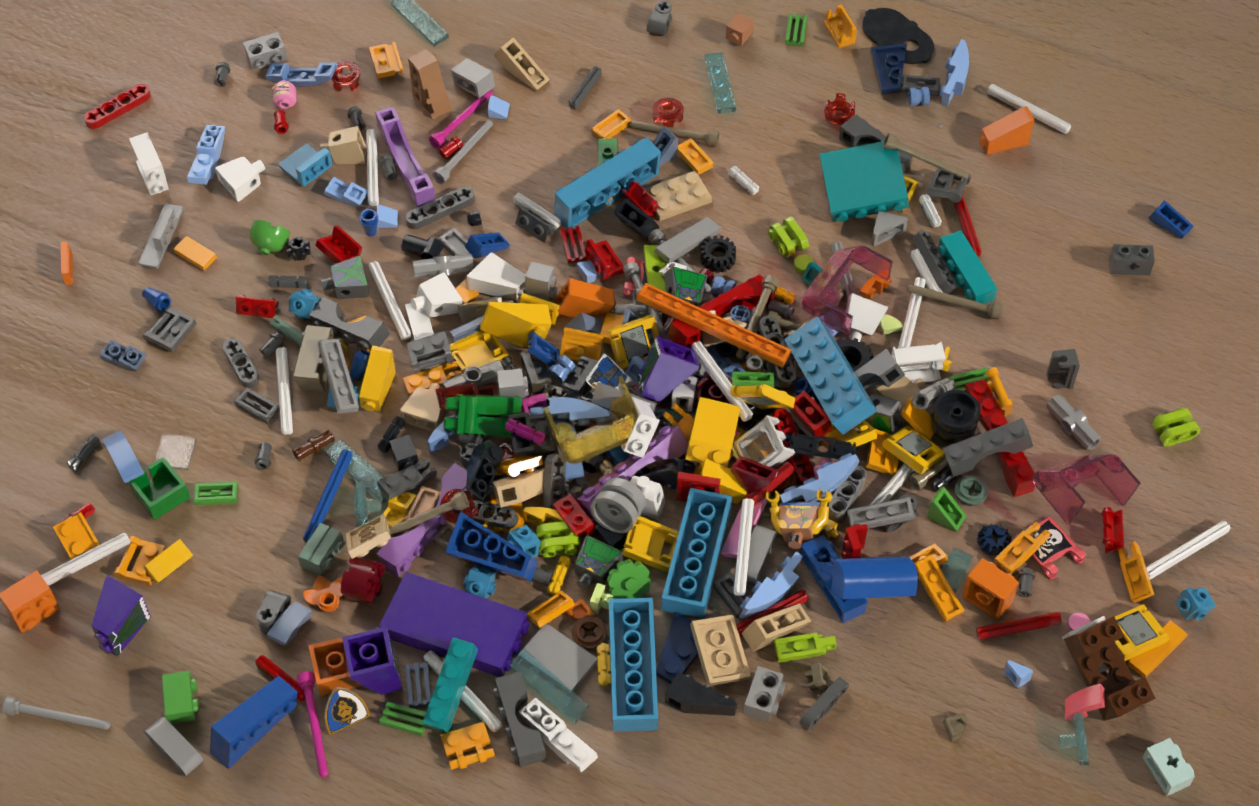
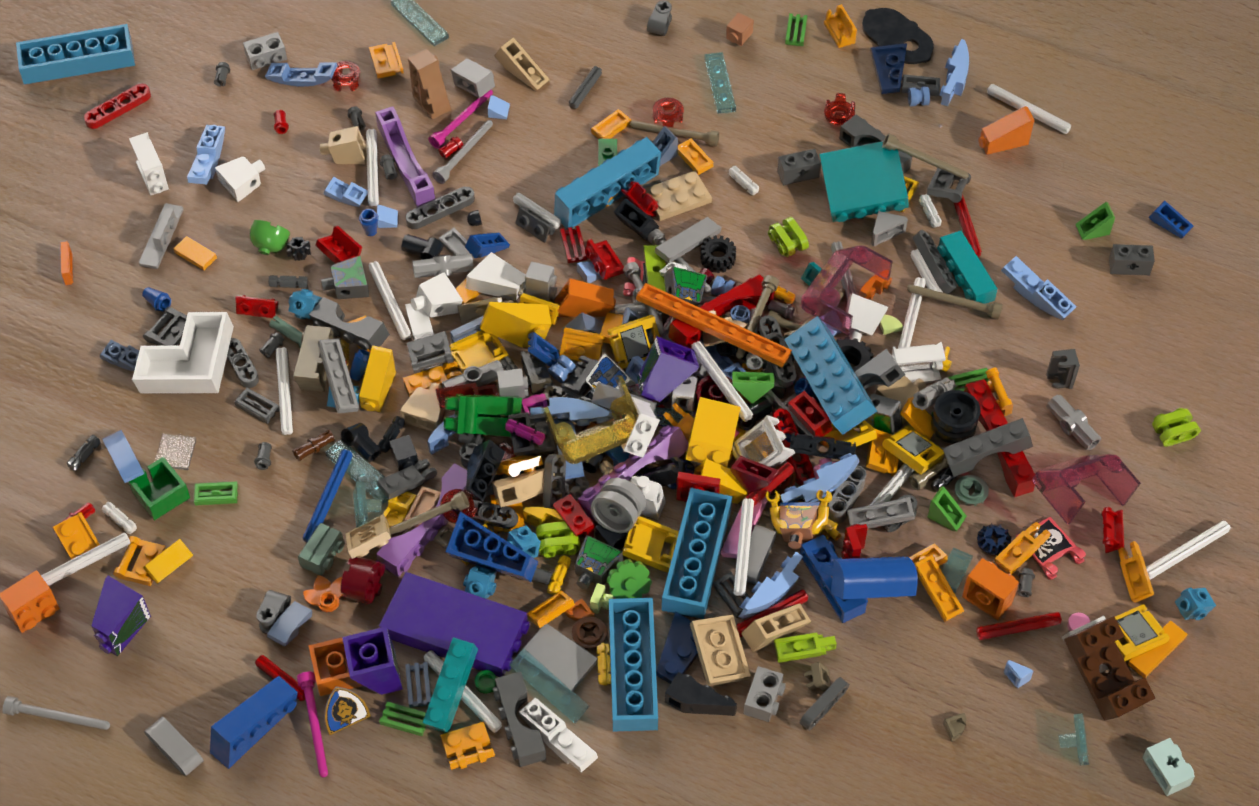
bright green brick [162,671,199,725] -> none
bright pink head [272,80,297,109] -> none
dark azure bracket [279,144,332,187] -> none
yellow container [730,384,795,409] -> none
lime tile [794,254,814,274] -> none
coral slope [1065,684,1105,721] -> none
none -> dark azure brick [16,24,135,84]
none -> white axle [102,502,137,534]
none -> white piece [132,312,234,393]
none -> black piece [341,423,382,463]
none -> green tile [475,670,496,694]
none -> dark grey brick [777,149,821,186]
none -> light blue slope [1001,256,1077,320]
none -> bright green slope [1075,202,1115,240]

